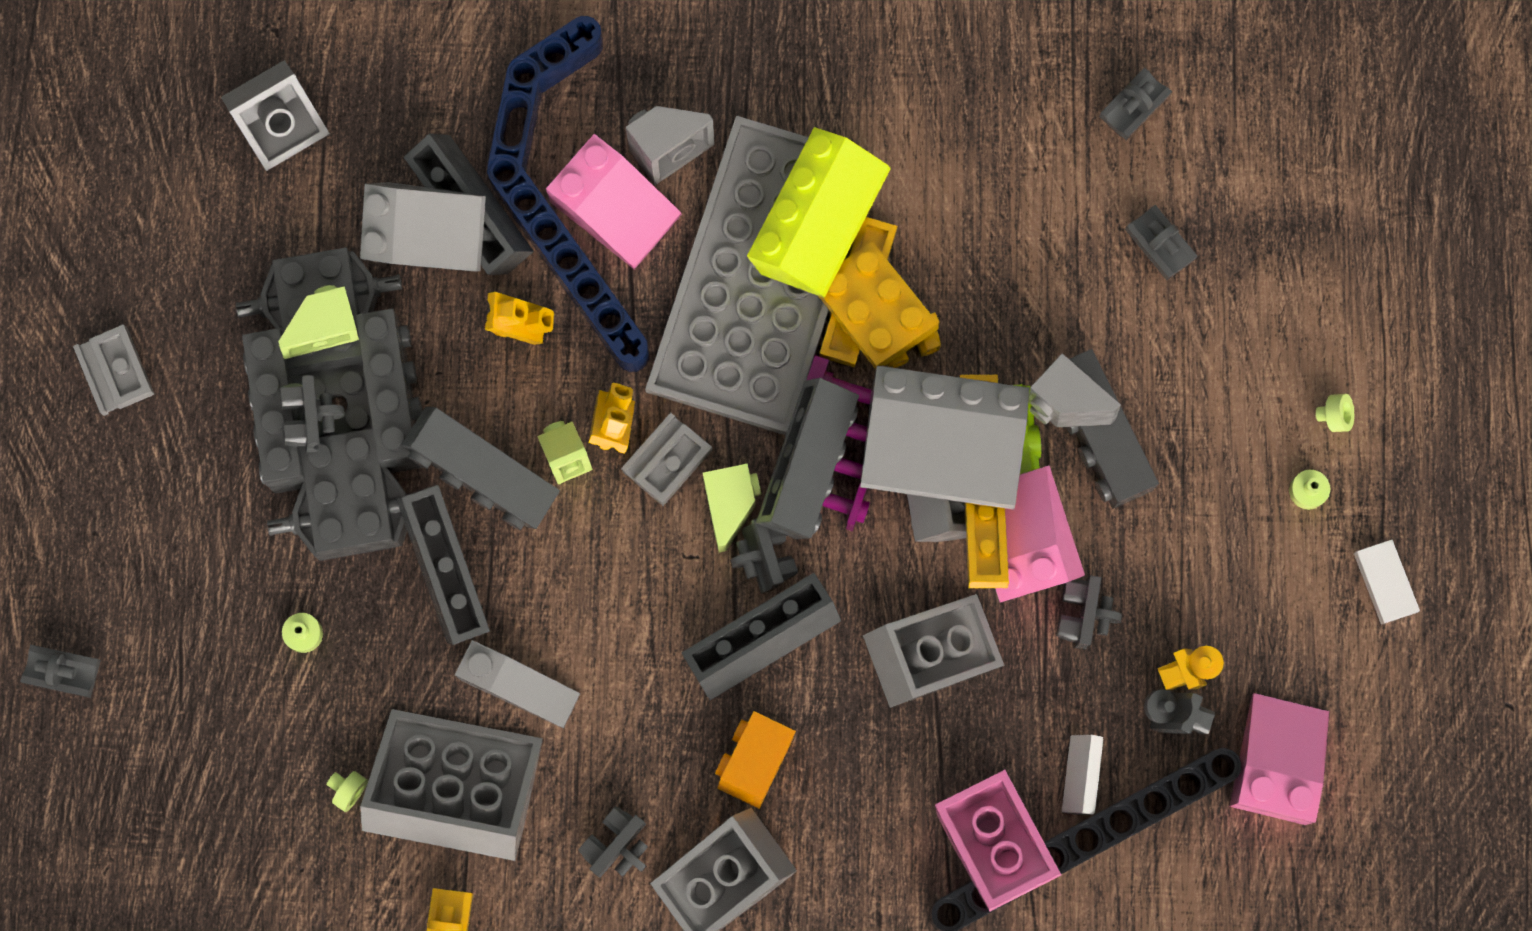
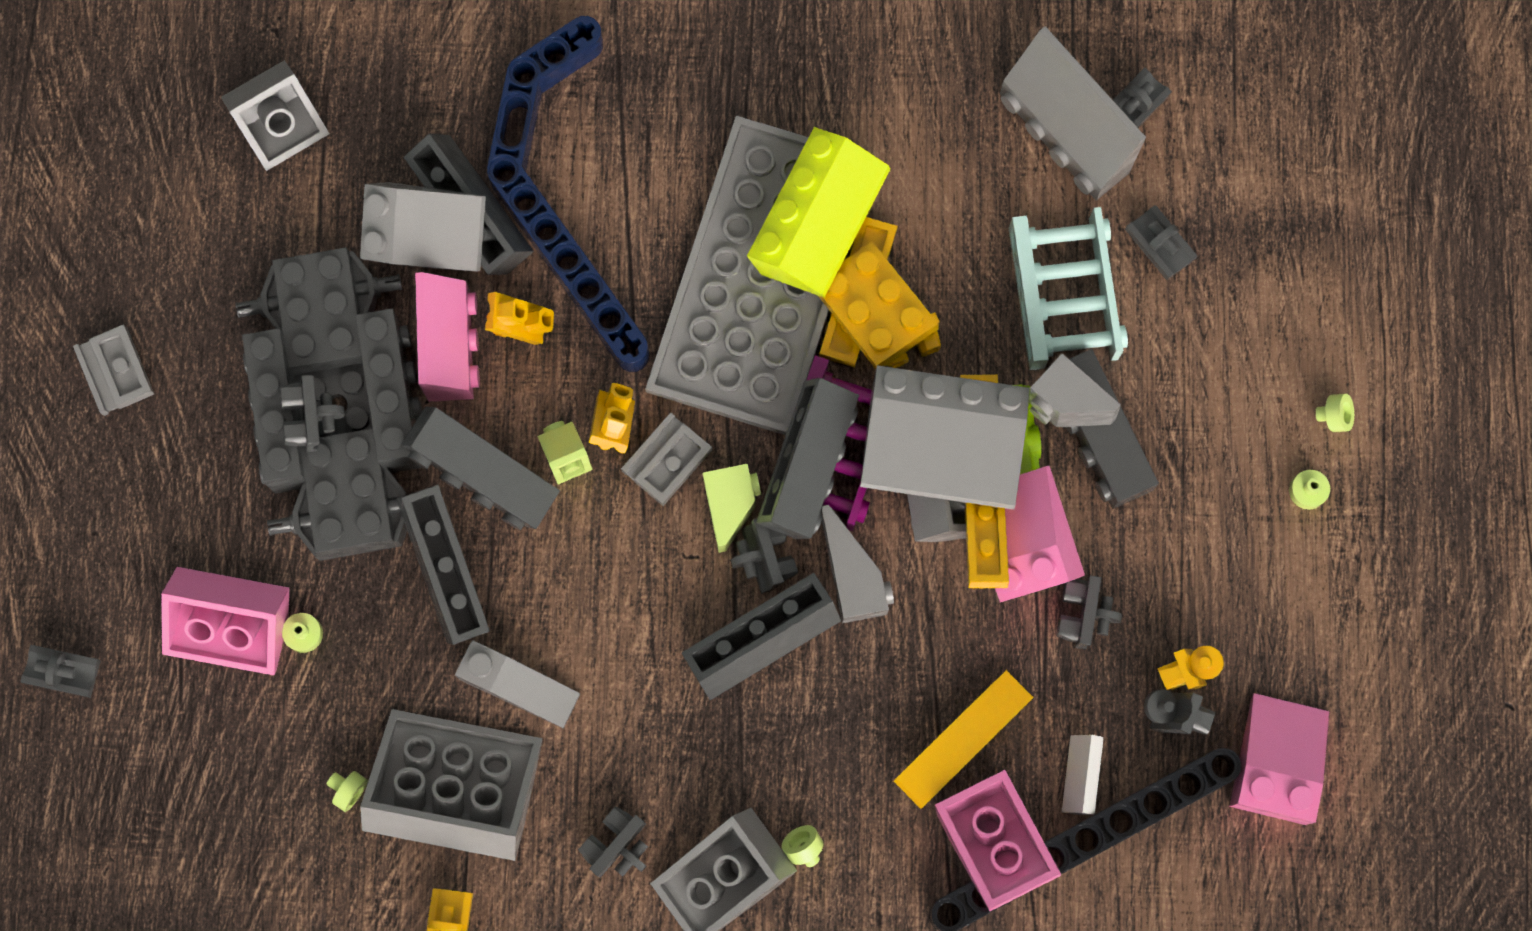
yellowish green slope [278,285,359,359] -> none
bright pink slope [546,134,682,270] -> none
light grey slope [626,106,715,185] -> none
light orange brick [715,711,796,809] -> none
light grey slope [863,594,1004,708] -> none
white tile [1354,540,1420,625] -> none
none -> bright pink slope [161,567,289,675]
none -> bright pink slope [415,272,480,402]
none -> yellowish green tile [782,825,824,867]
none -> light grey slope [820,505,894,623]
none -> yellow slope [894,670,1034,809]
none -> light grey slope [1000,26,1146,201]
none -> light aqua fence [1009,207,1128,370]

